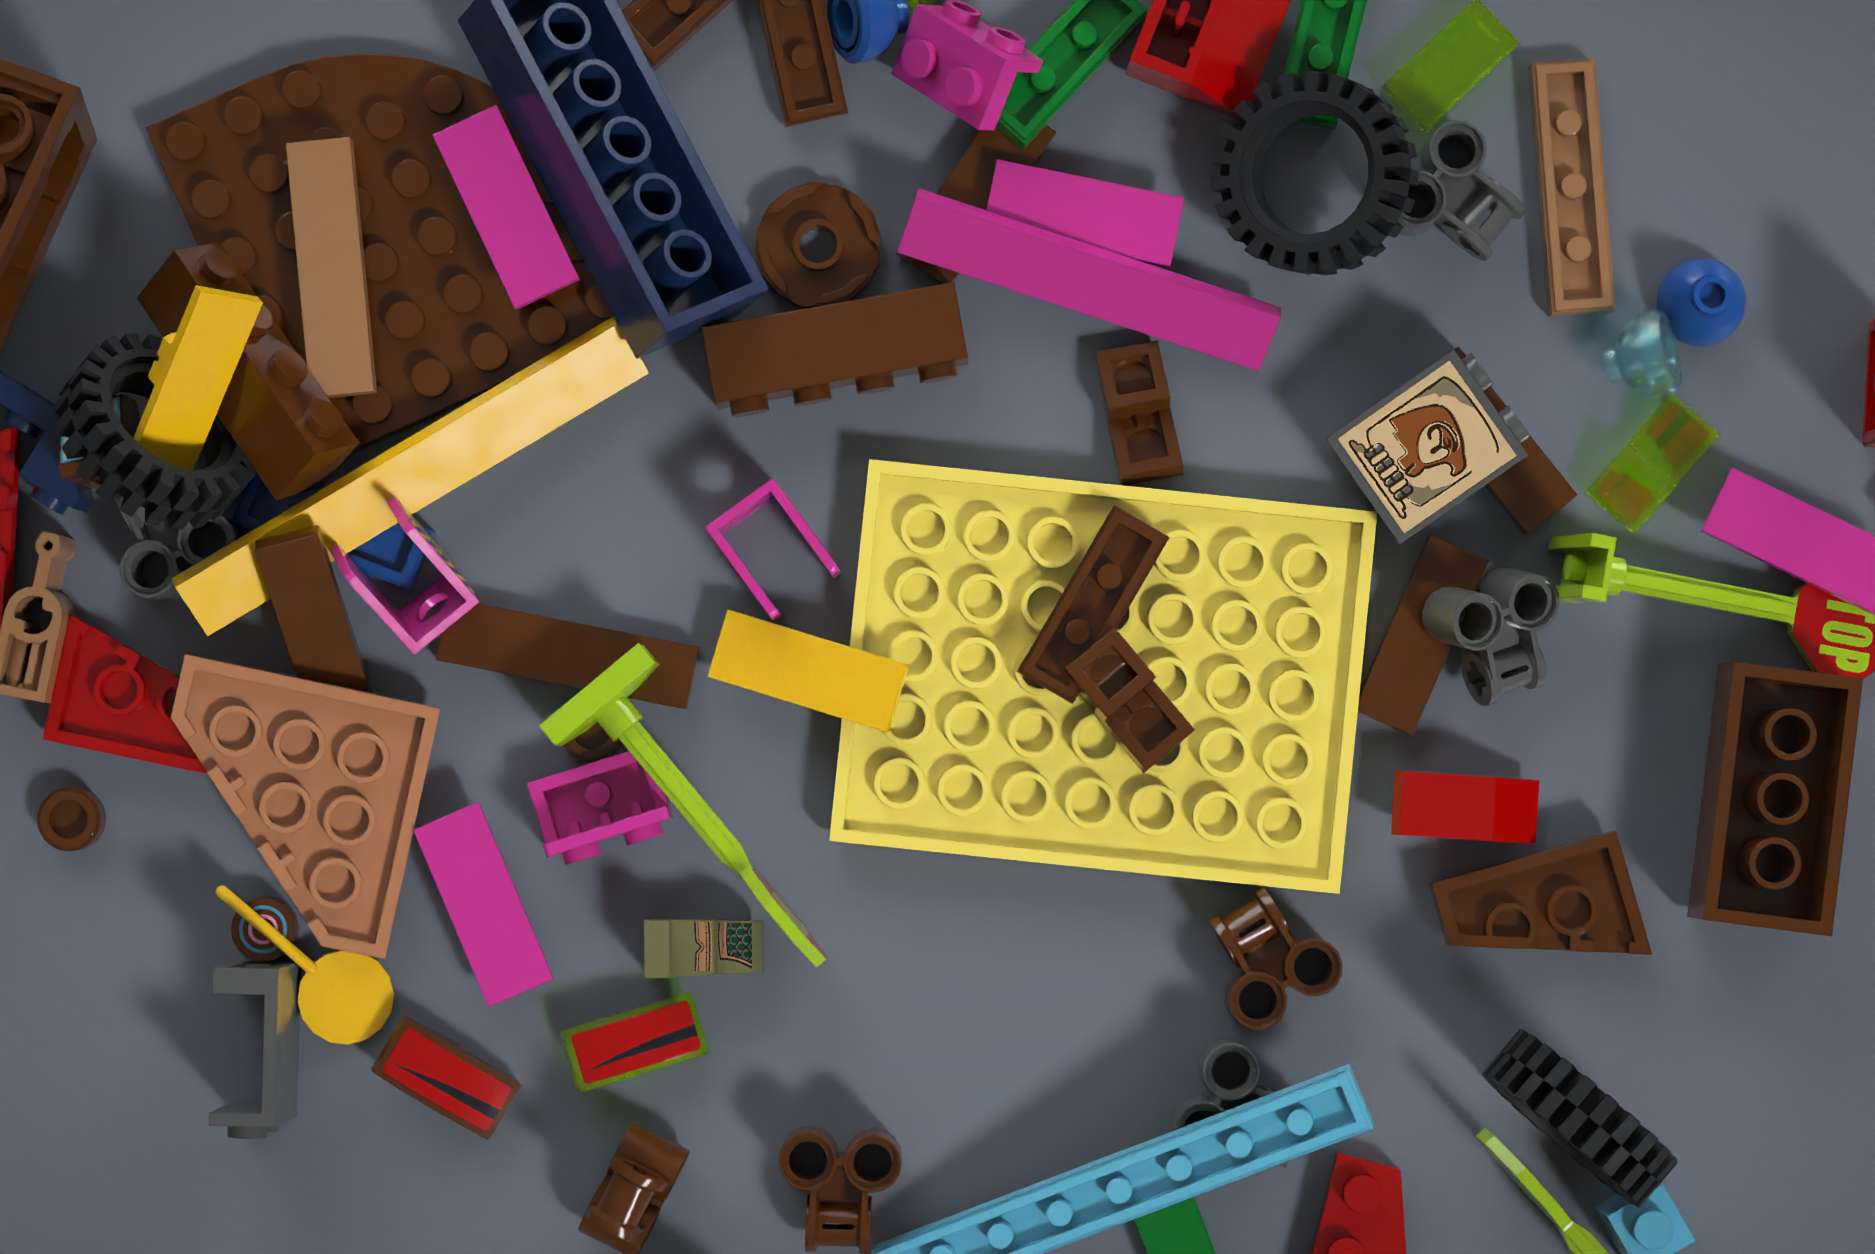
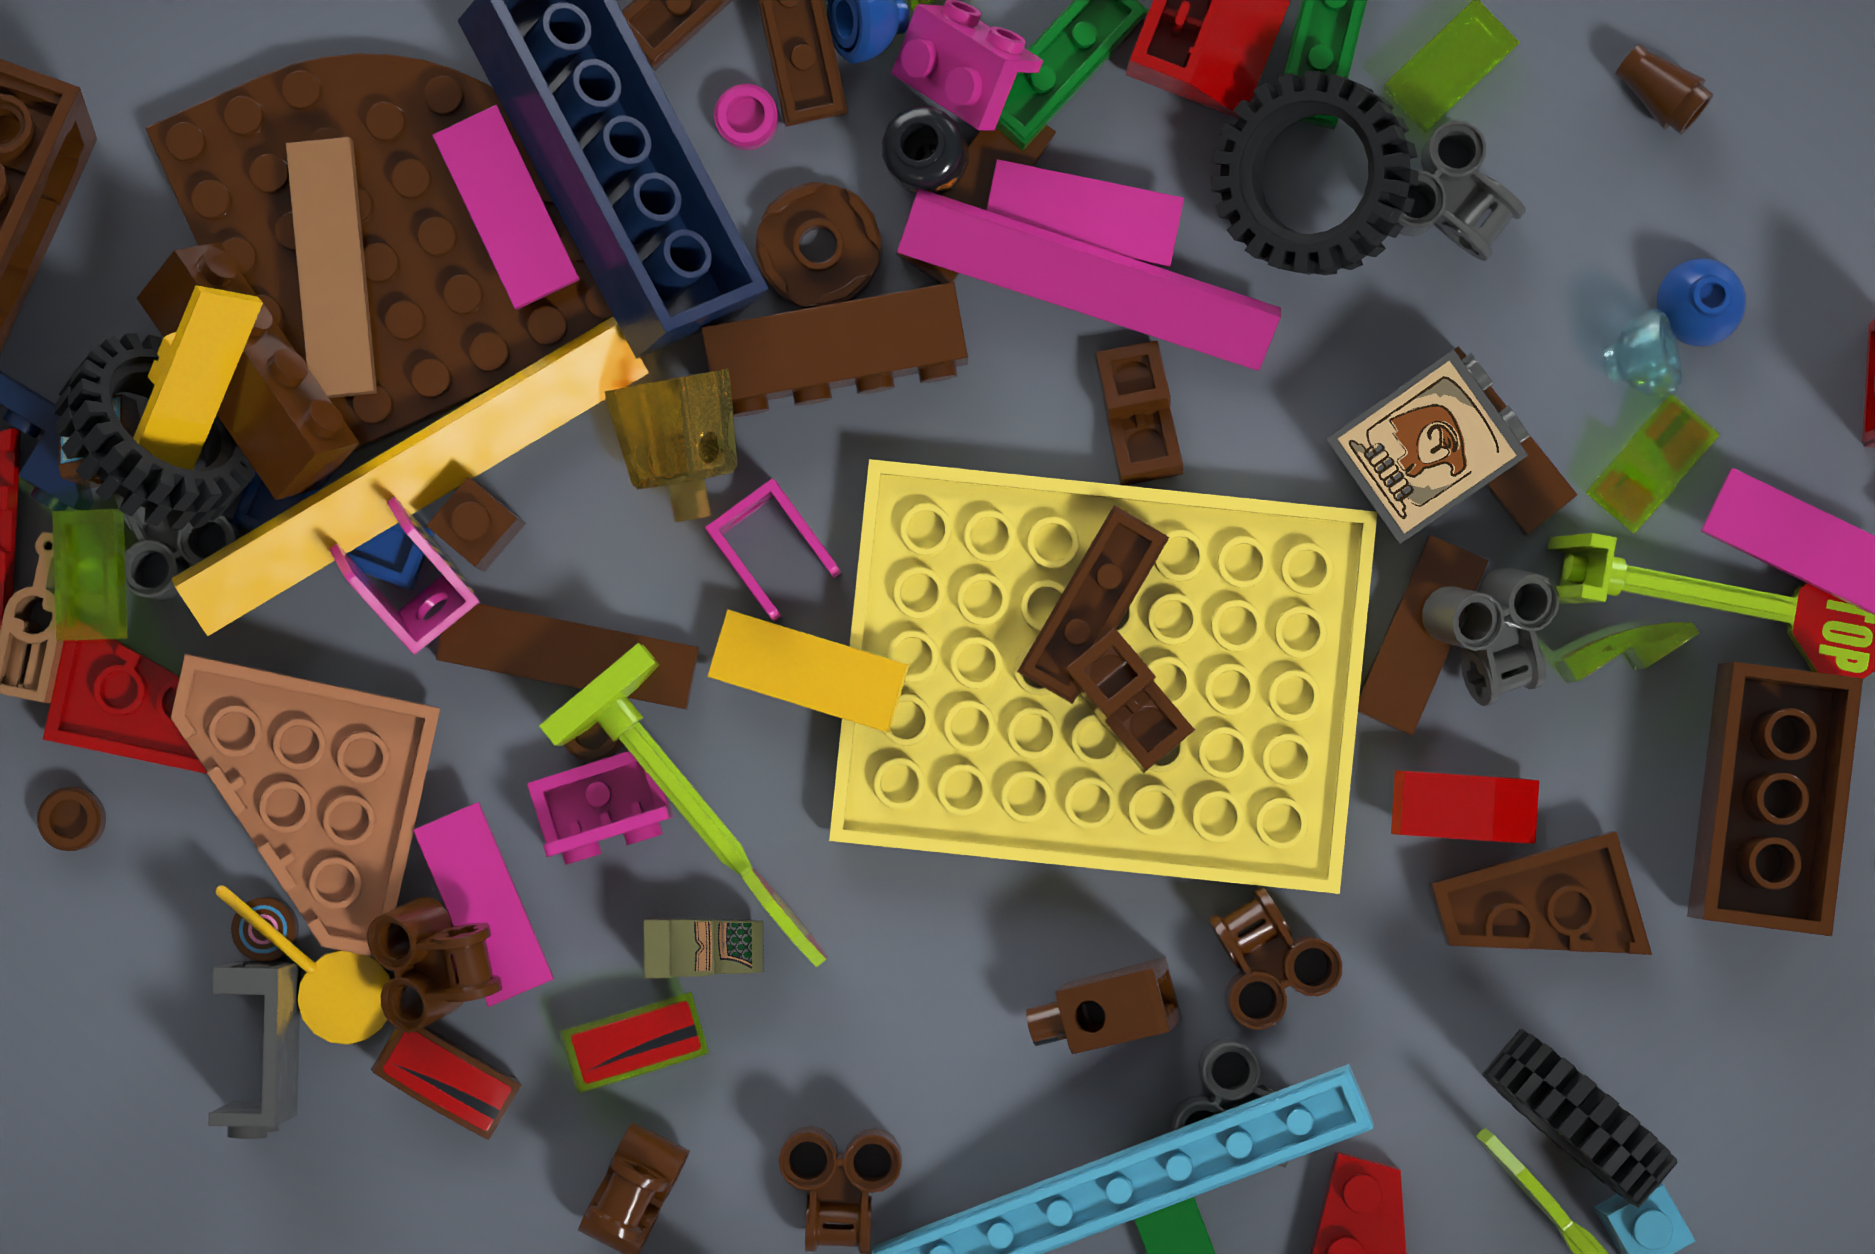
reddish brown tile [254,525,373,693] -> none
medium nougat tile [1529,58,1615,317] -> none
none -> clear neon green tile [52,509,128,641]
none -> reddish brown piece [367,896,502,1033]
none -> reddish brown brick [426,477,526,572]
none -> clear yellow torso [604,368,737,522]
none -> dark pink tile [714,84,779,150]
none -> black head [882,106,969,195]
none -> reddish brown torso [1026,957,1182,1054]
none -> clear neon green slope [1553,622,1699,683]
none -> reddish brown cone [1615,44,1714,134]

